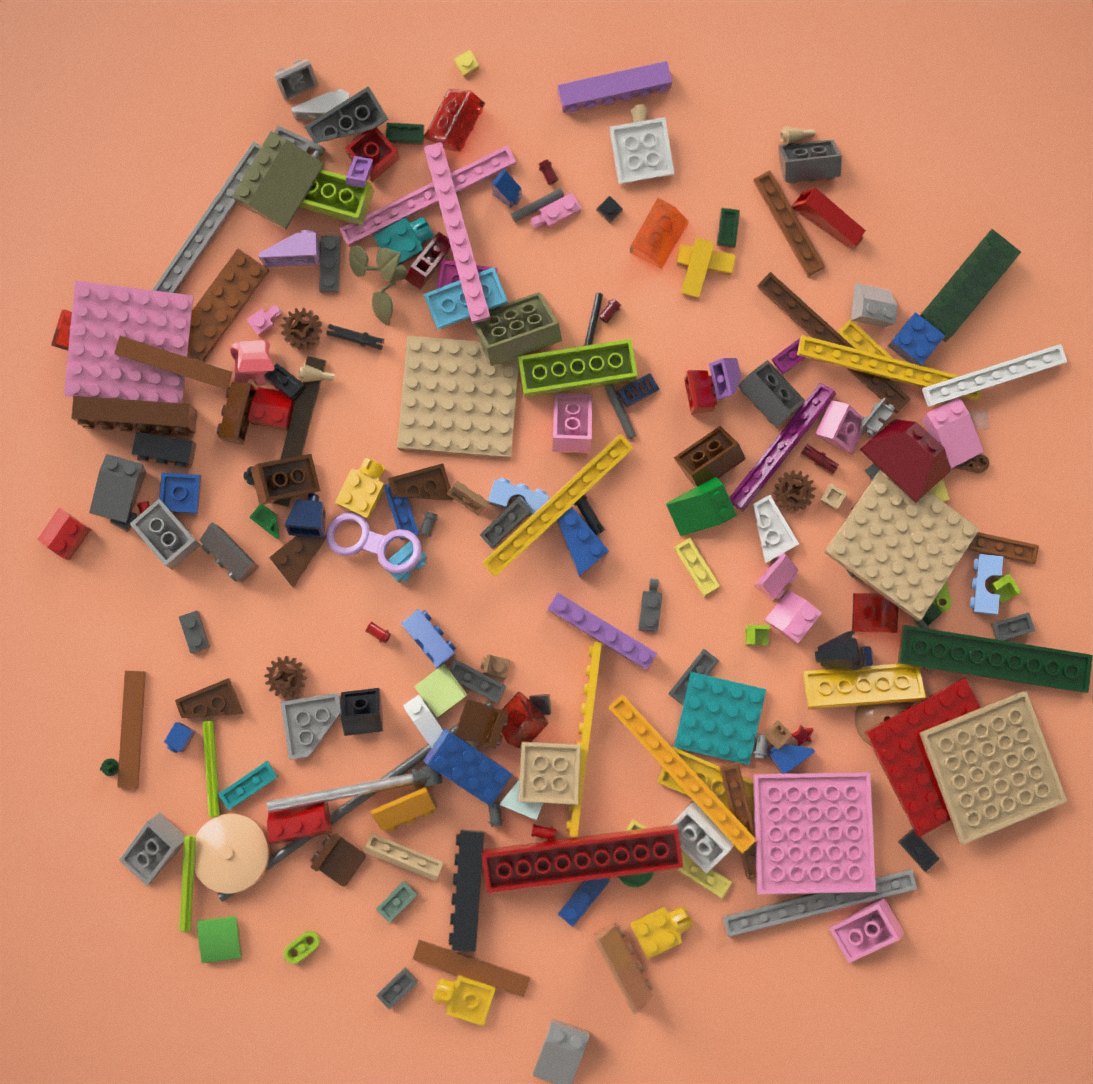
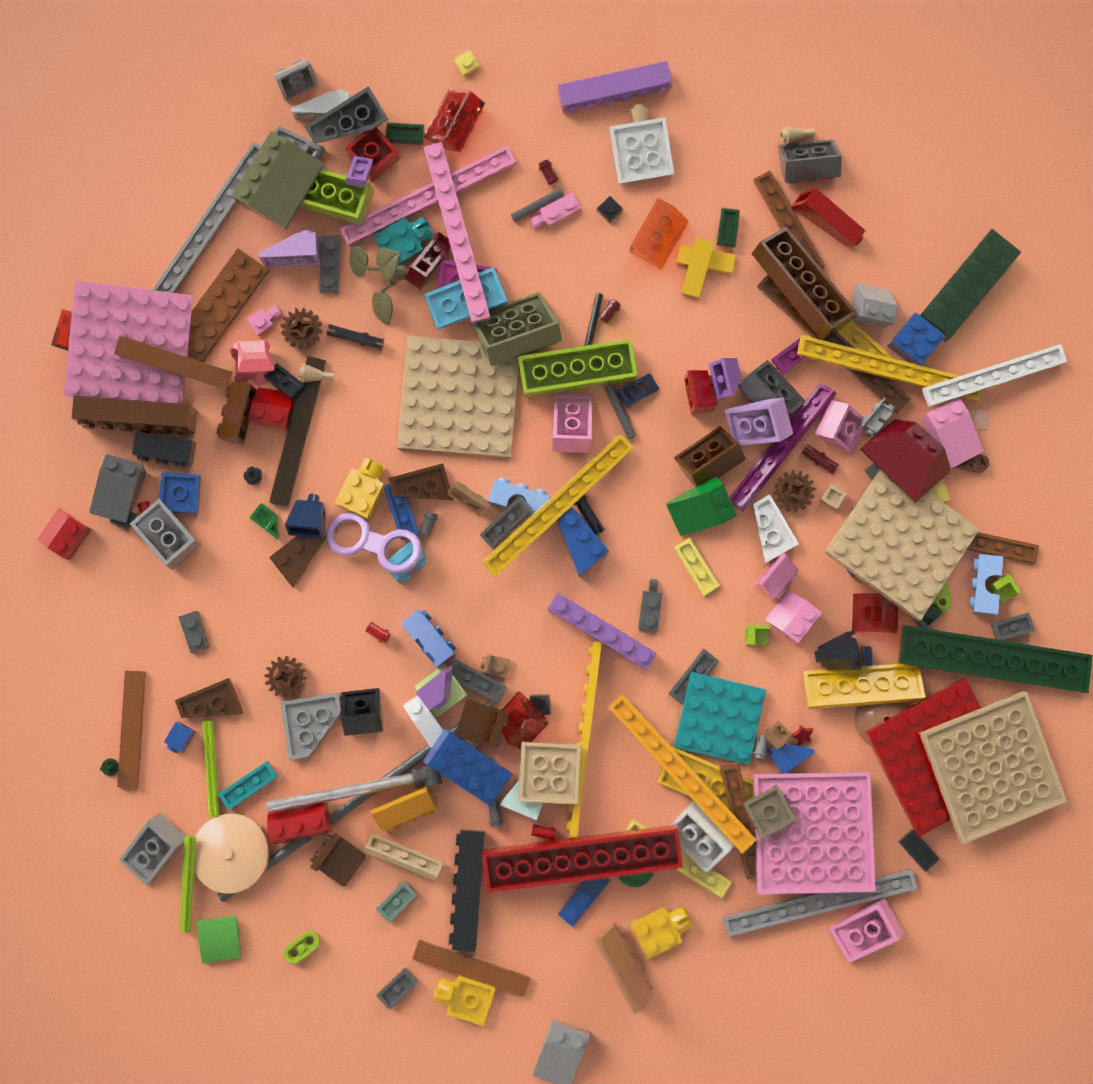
dark grey slope [200,522,259,583] -> none
reddish brown slope [251,454,320,505] -> none
blue slope [492,169,522,208] -> none
none -> medium lavender slope [415,666,453,711]
none -> lavender slope [725,397,793,446]
none -> dark tan plate [742,785,796,839]
none -> reddish brown brick [752,226,857,340]

